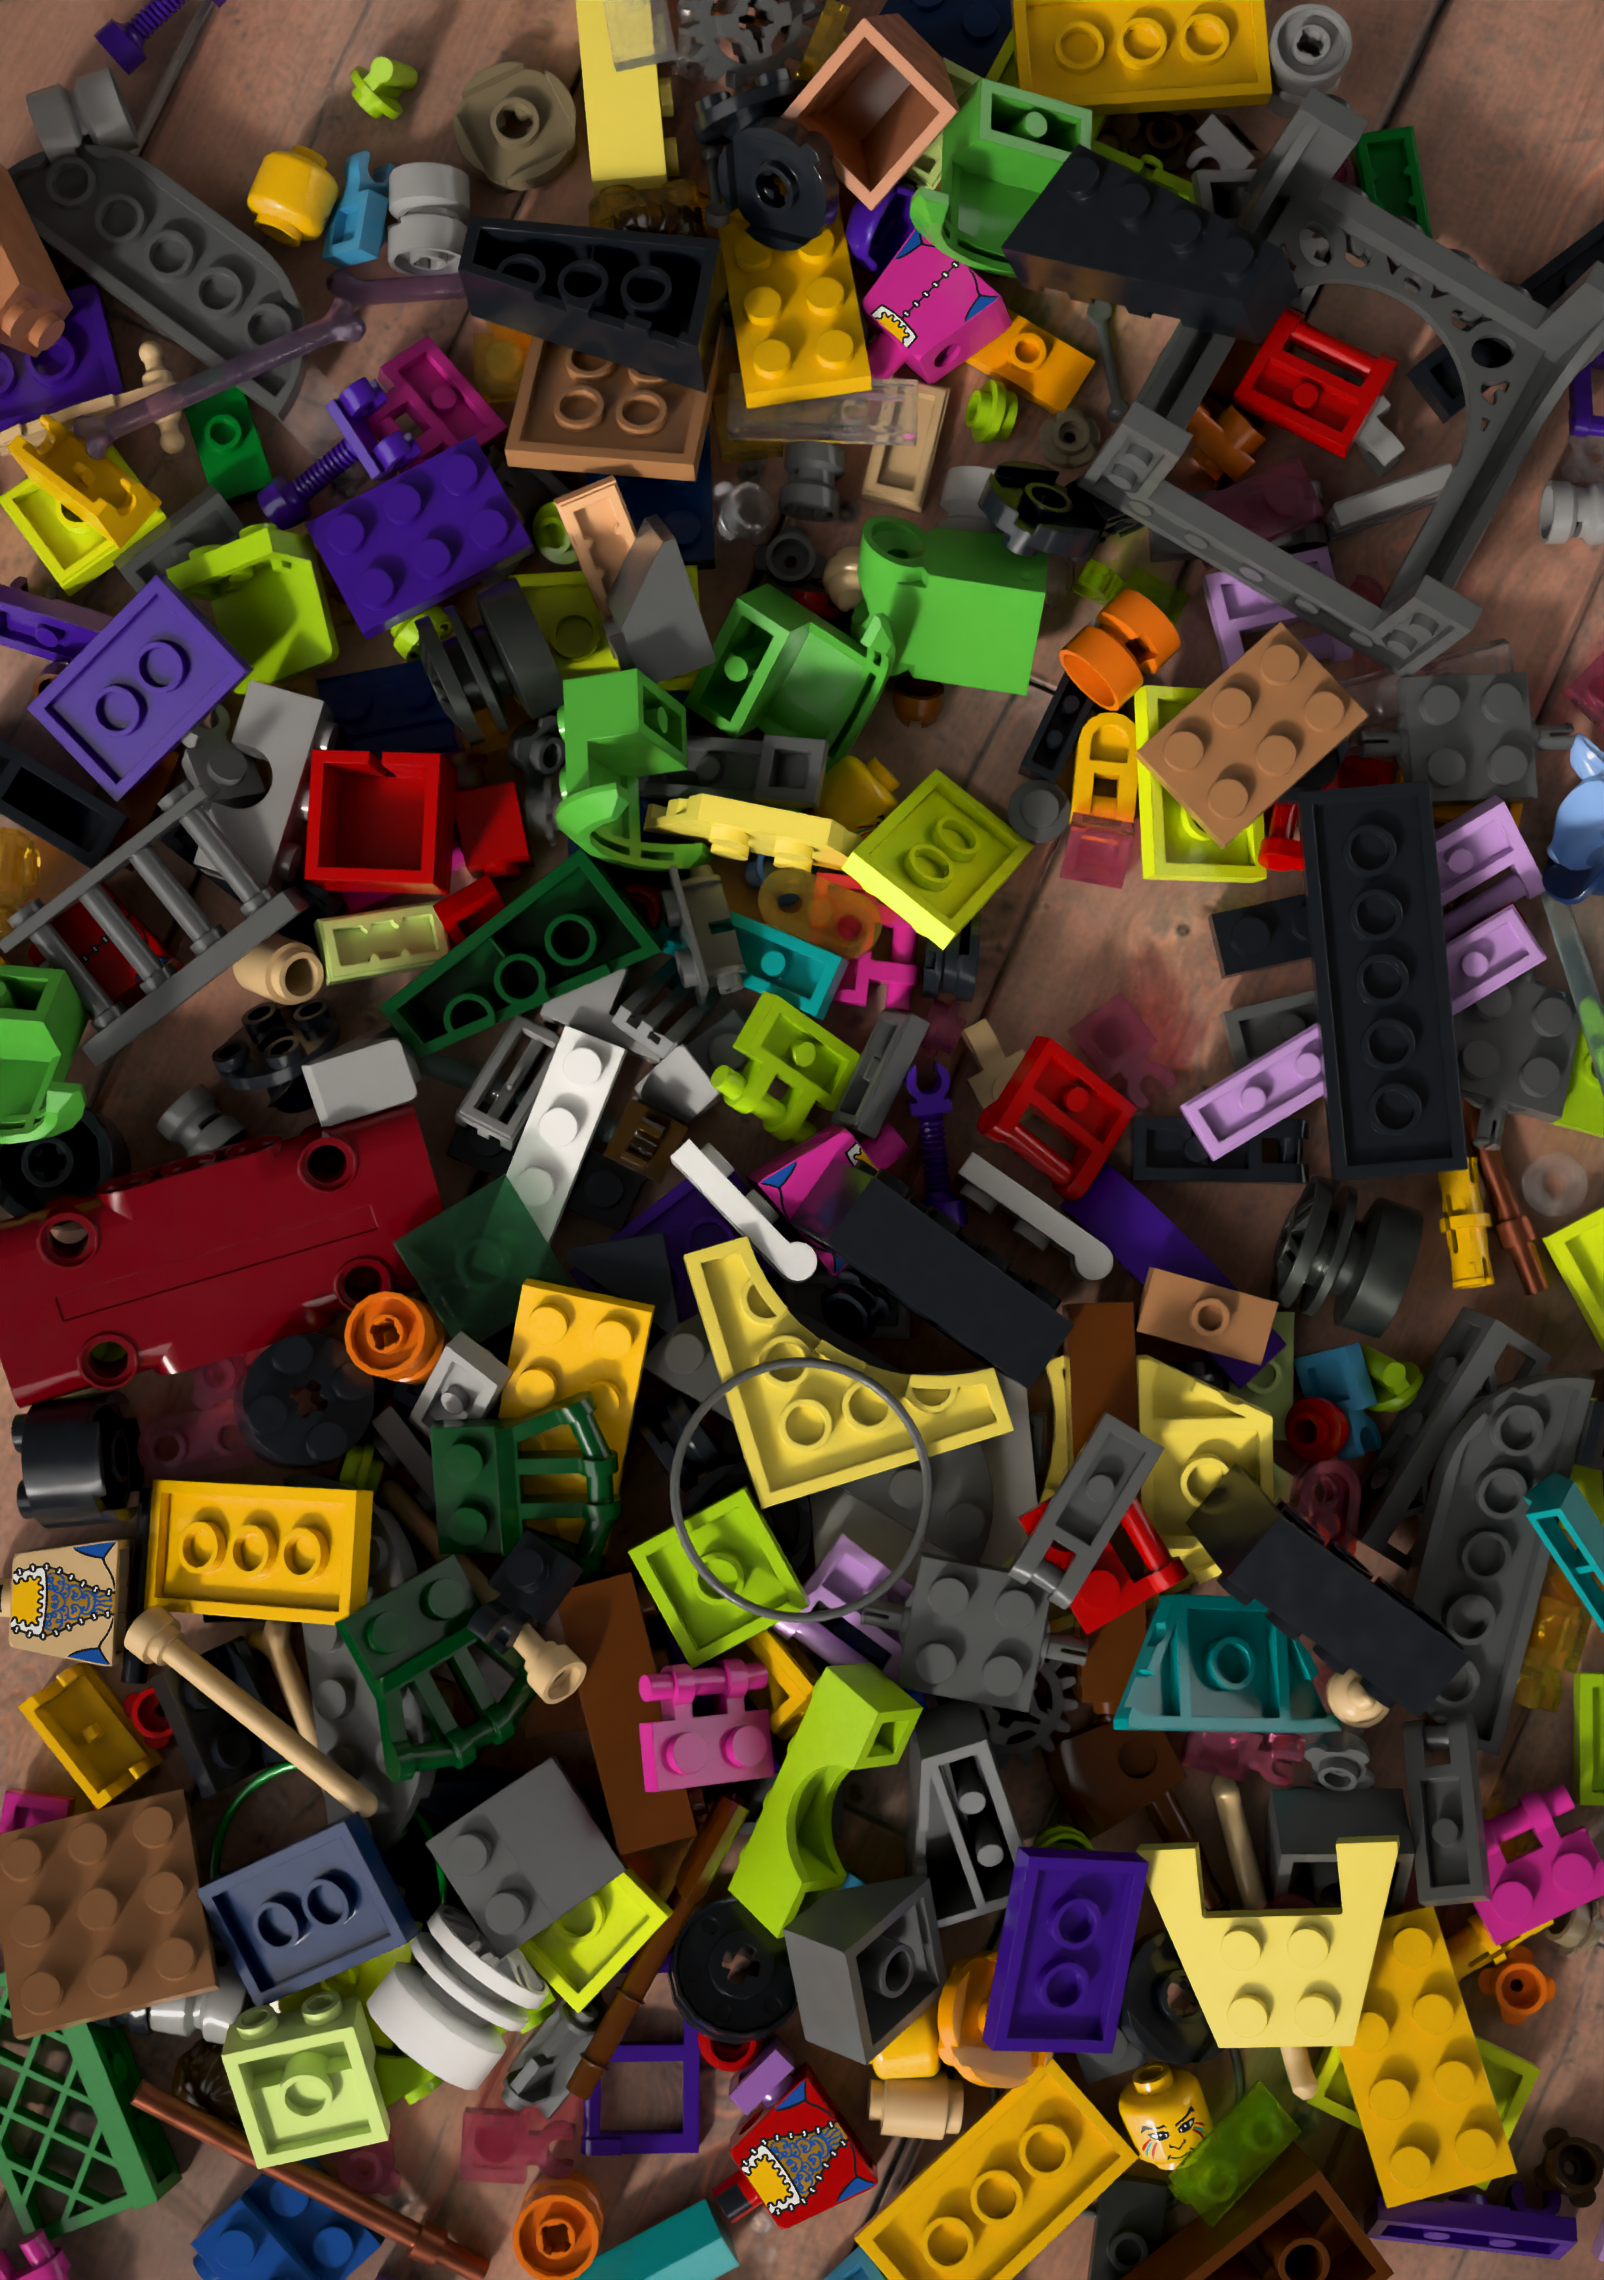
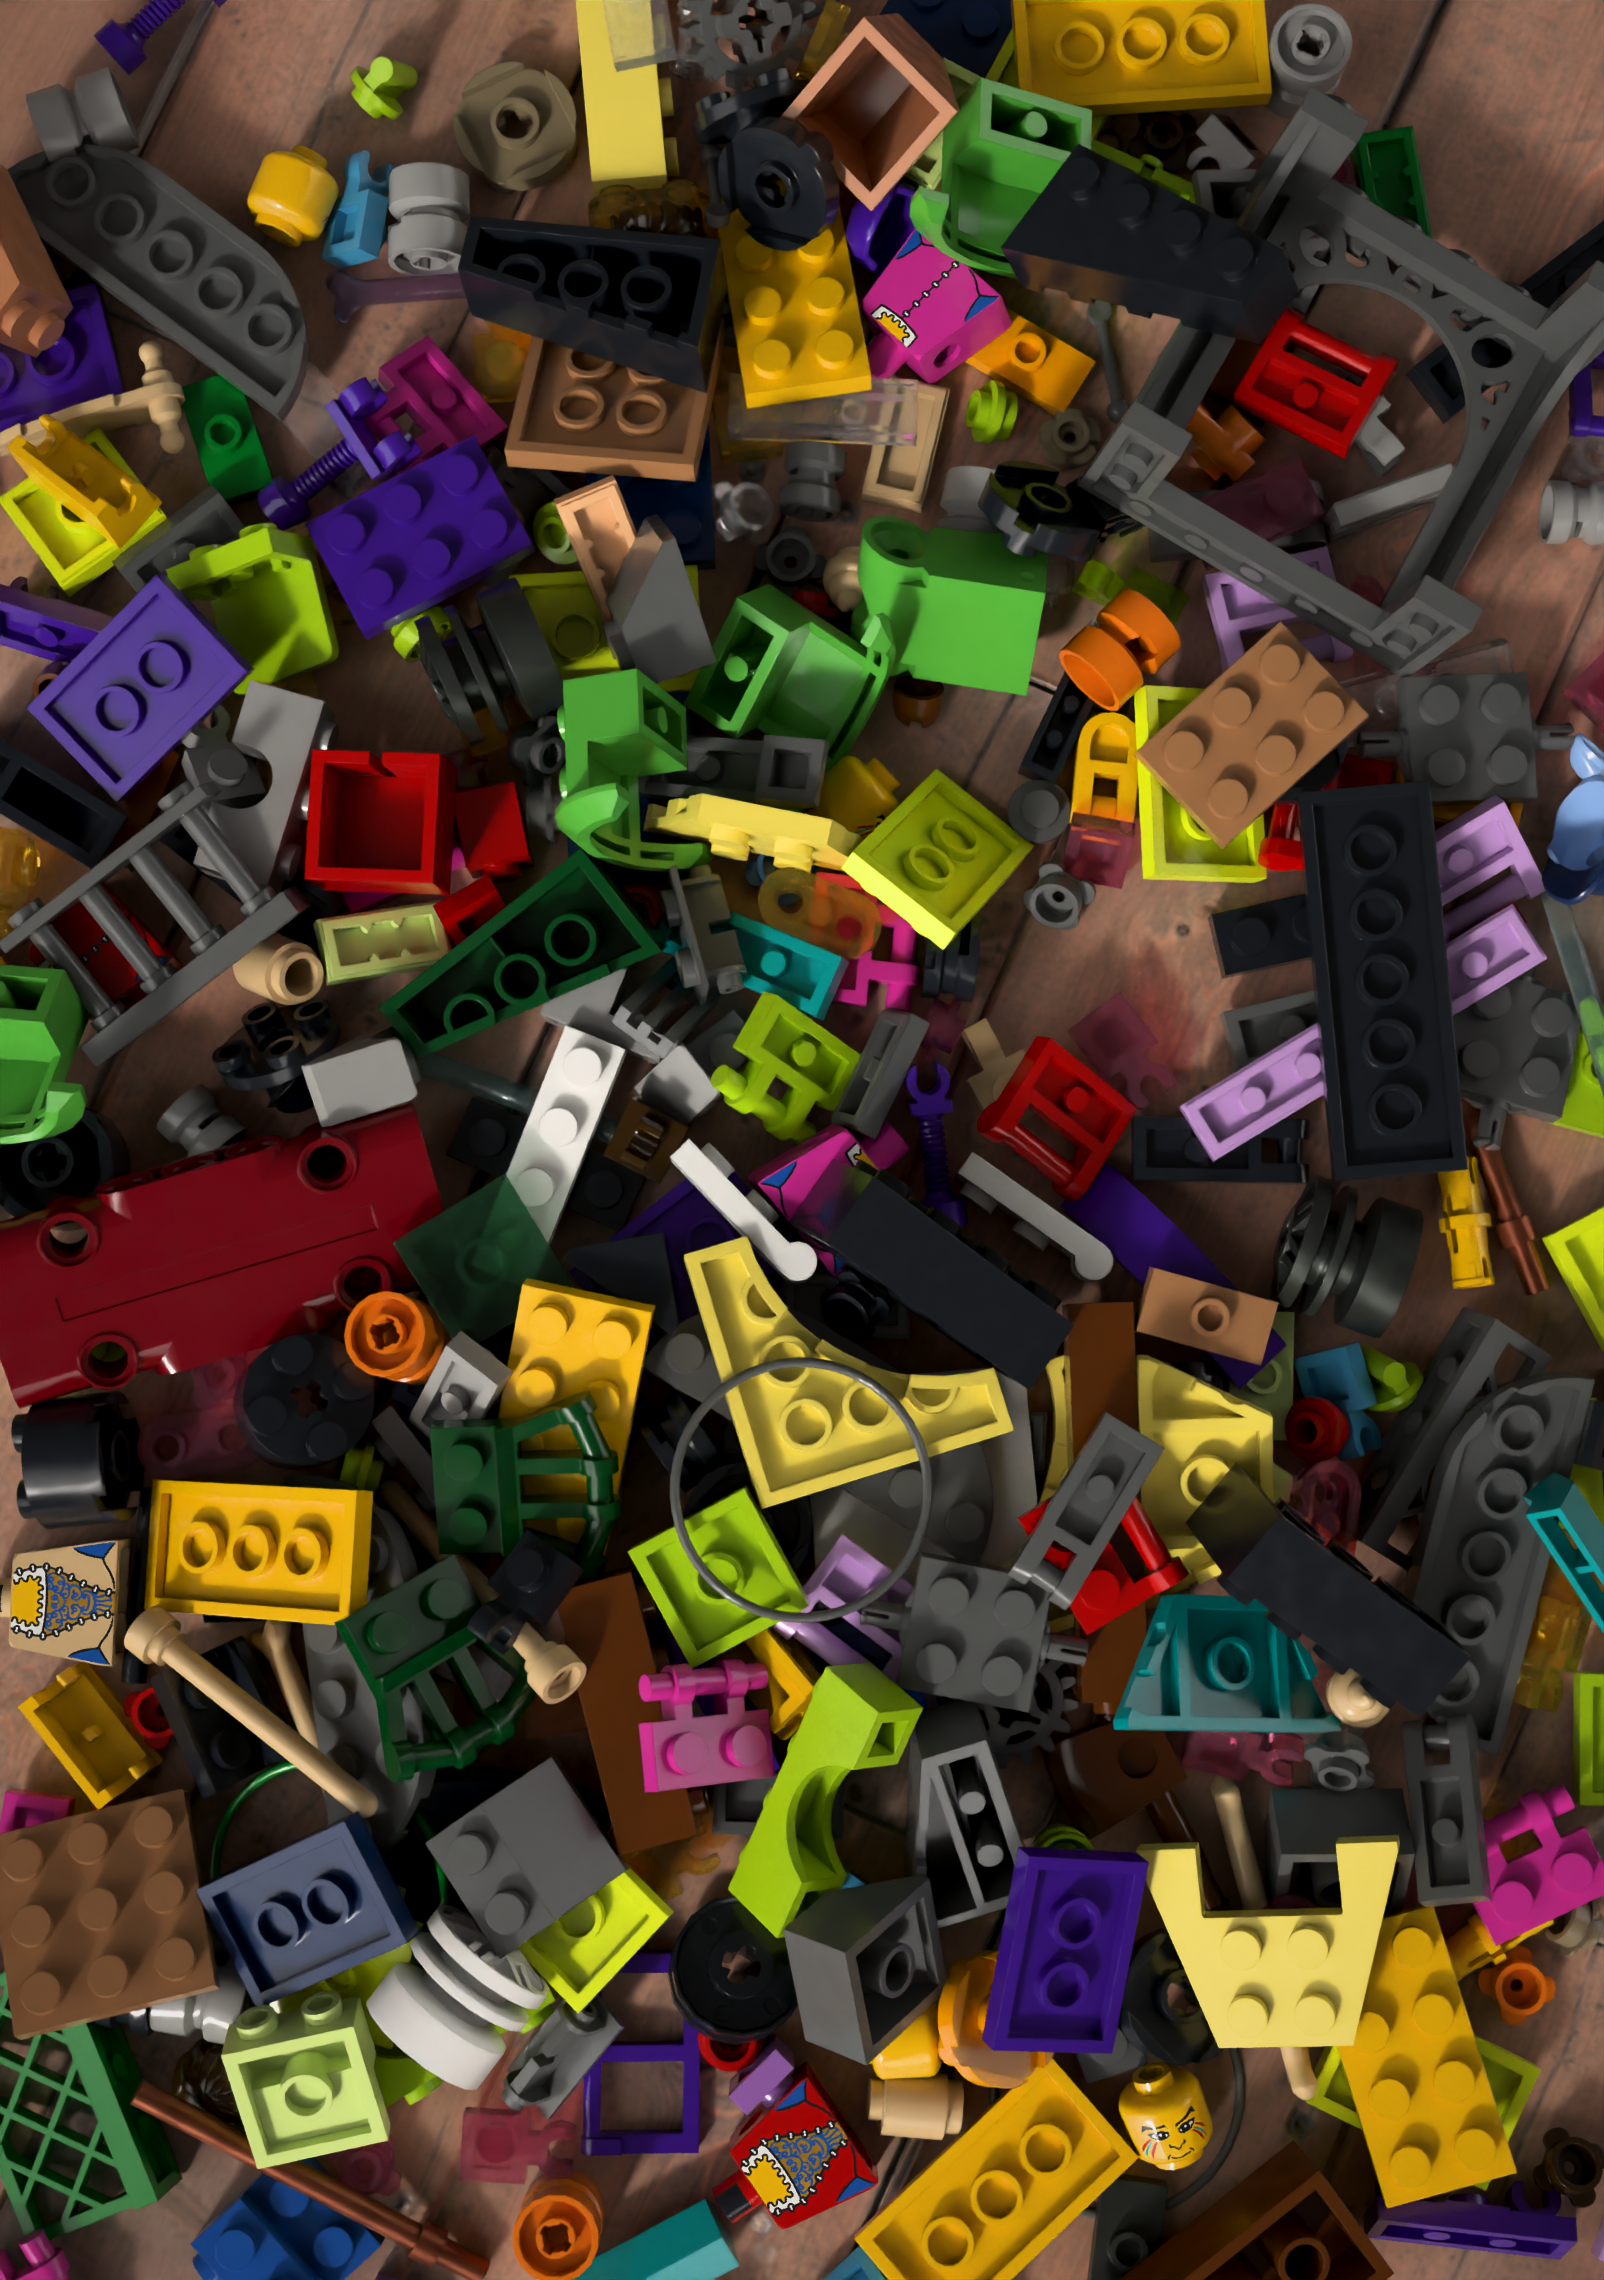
piece [72,297,367,461] -> none
plate [316,660,459,761] -> none
light grey tile [455,1014,561,1151] -> none
reddish brown piece [566,1788,750,2101] -> none
clear neon green hinge [1168,2081,1301,2228] -> none
clear plate [1522,1152,1588,1216] -> none
none -> dark grey plate [1023,861,1096,930]

